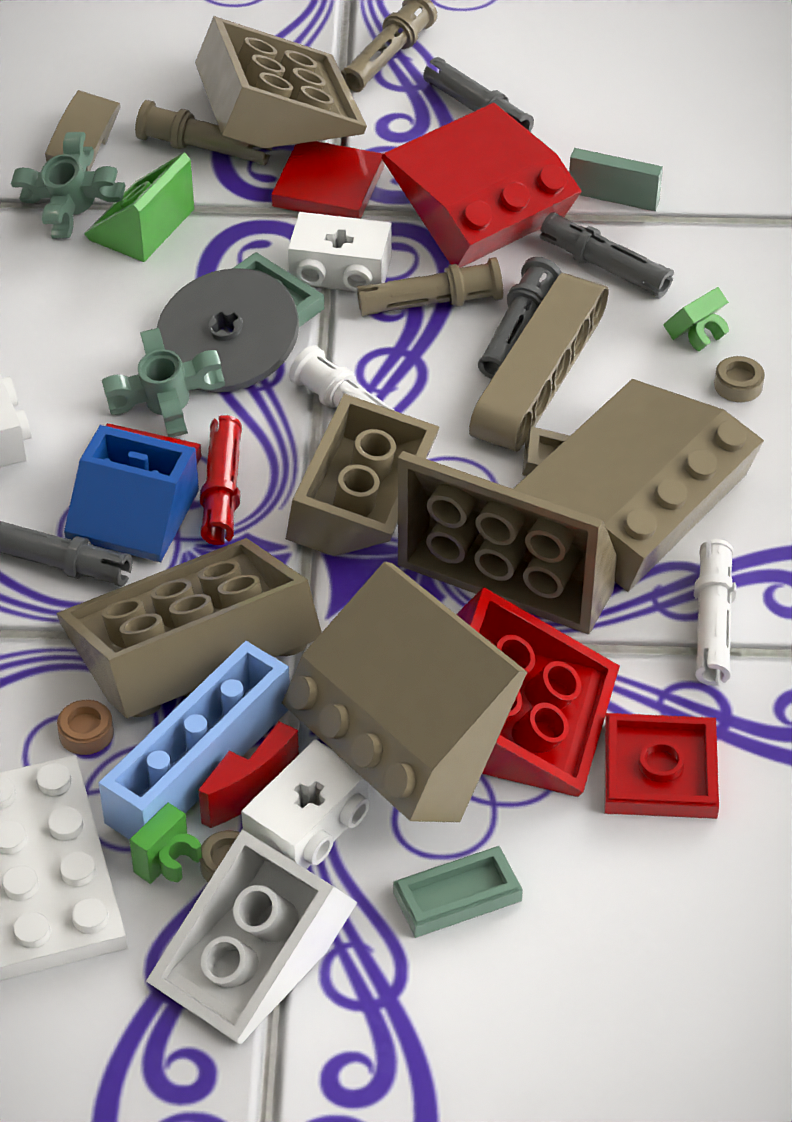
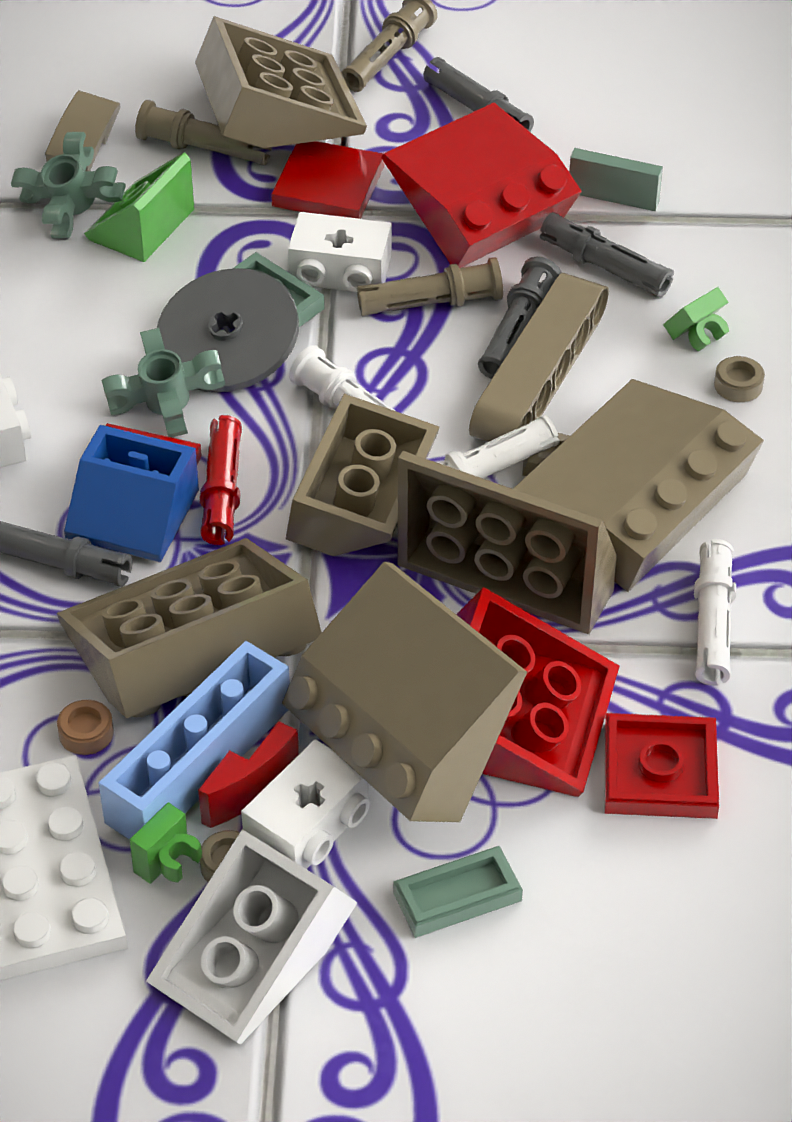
none -> white pin [439,415,560,479]

